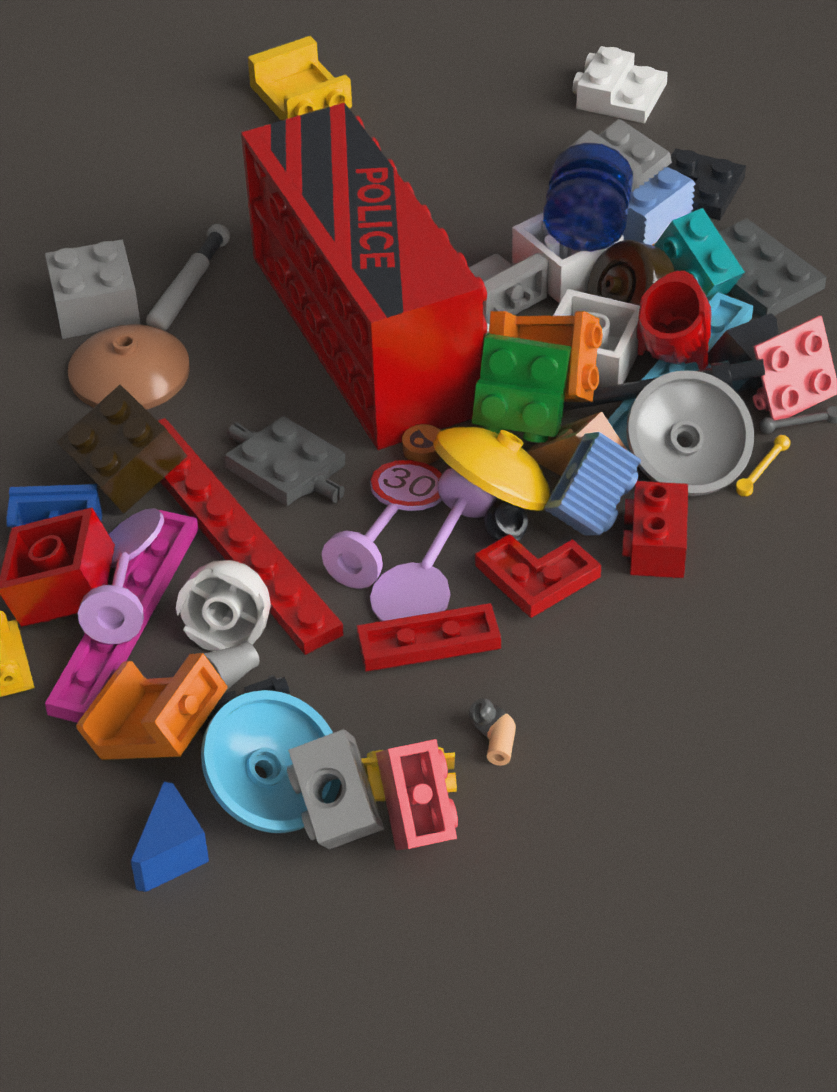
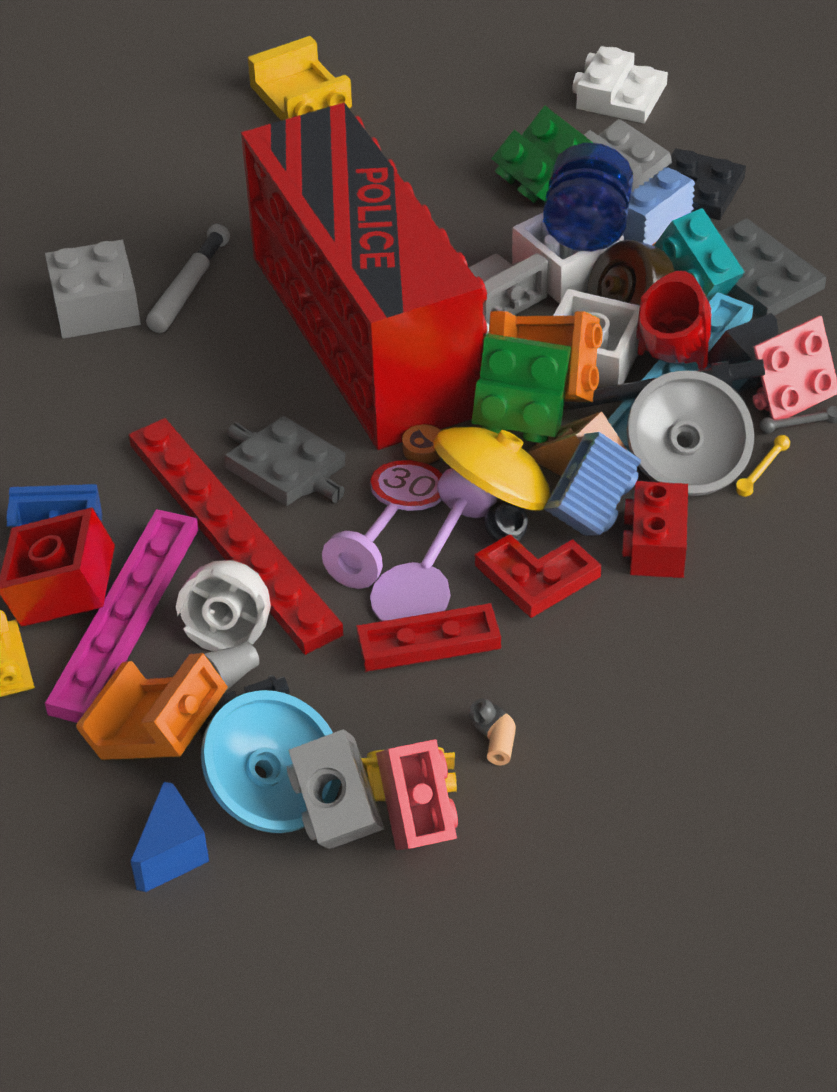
dark brown brick [57,385,187,514] -> none
nougat dish [68,324,190,410] -> none
lavender piece [78,508,164,644] -> none
none -> green plate [491,106,598,207]

